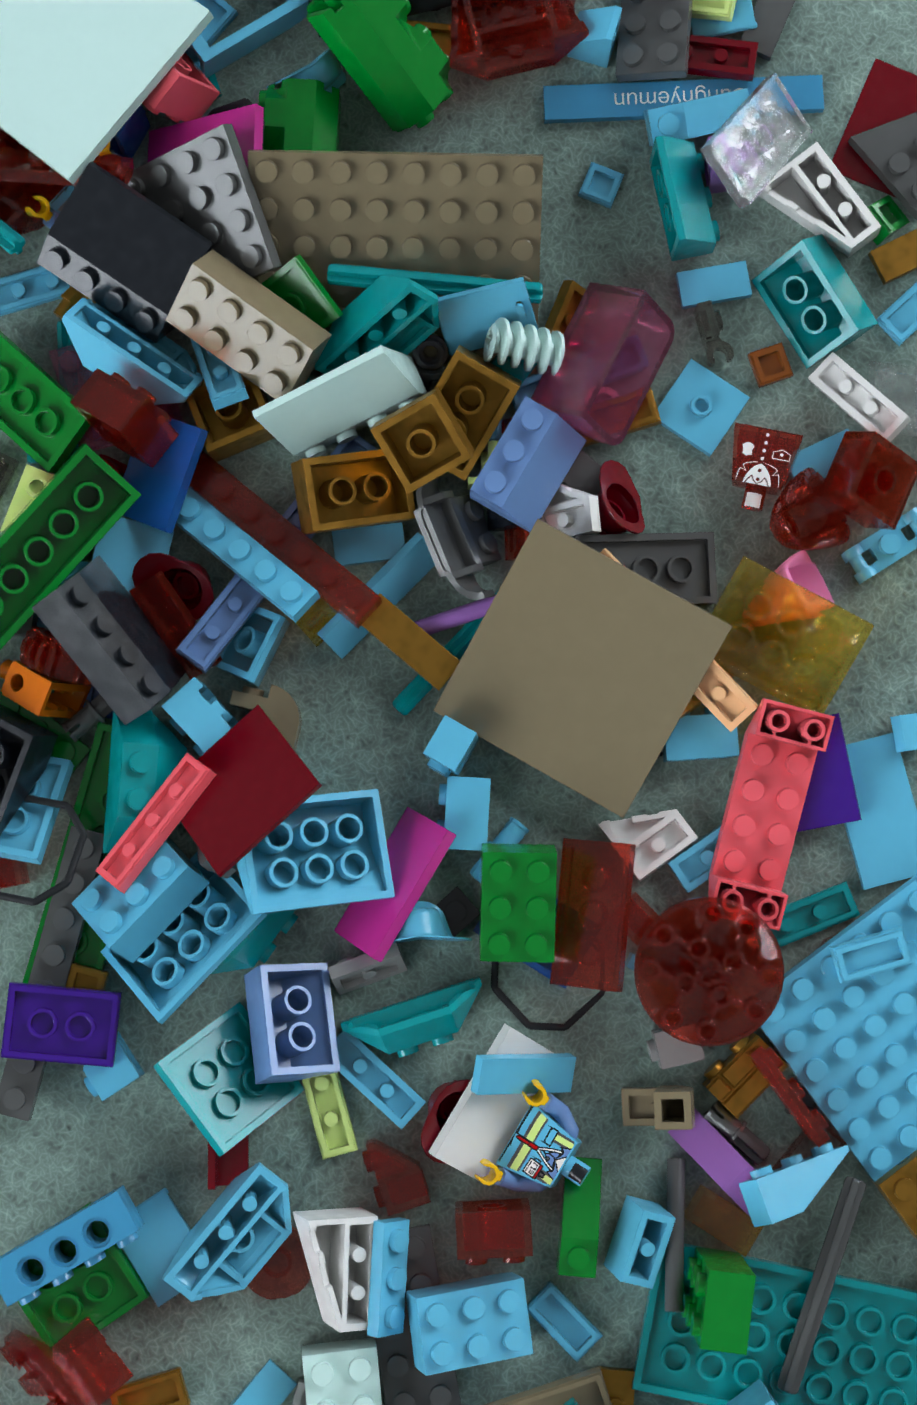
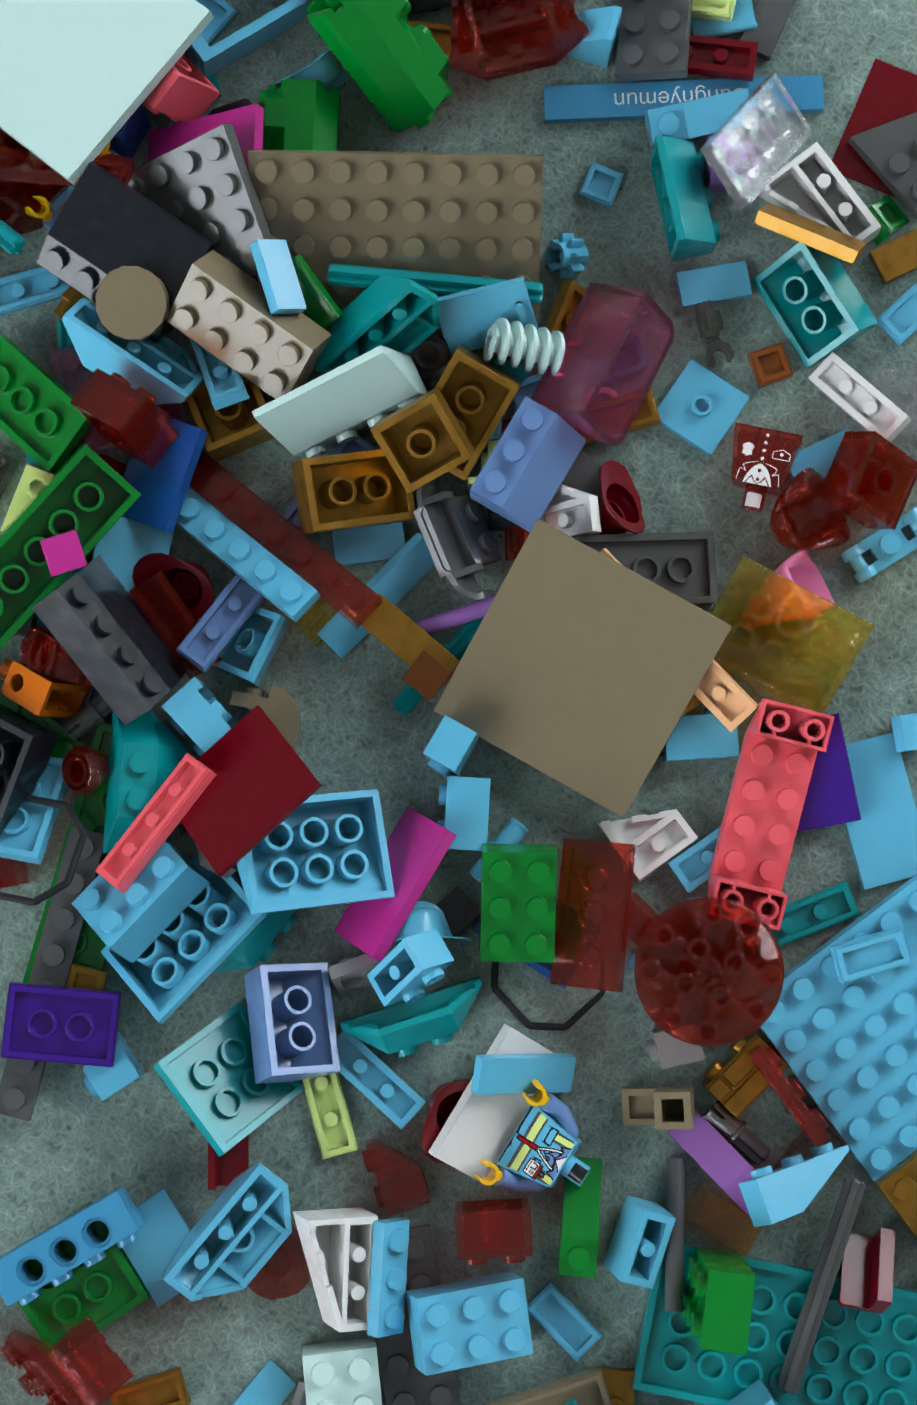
none -> dark pink tile [39,529,87,577]
none -> clear red cone [62,745,109,795]
none -> dark tan tile [95,266,169,340]
none -> medium azure tile [250,239,307,315]
none -> medium azure brick [367,929,454,1007]
none -> reddish brown tile [401,650,452,702]
none -> medium azure gear [545,233,589,278]
none -> tile [754,202,866,264]
none -> panel [838,1228,896,1314]

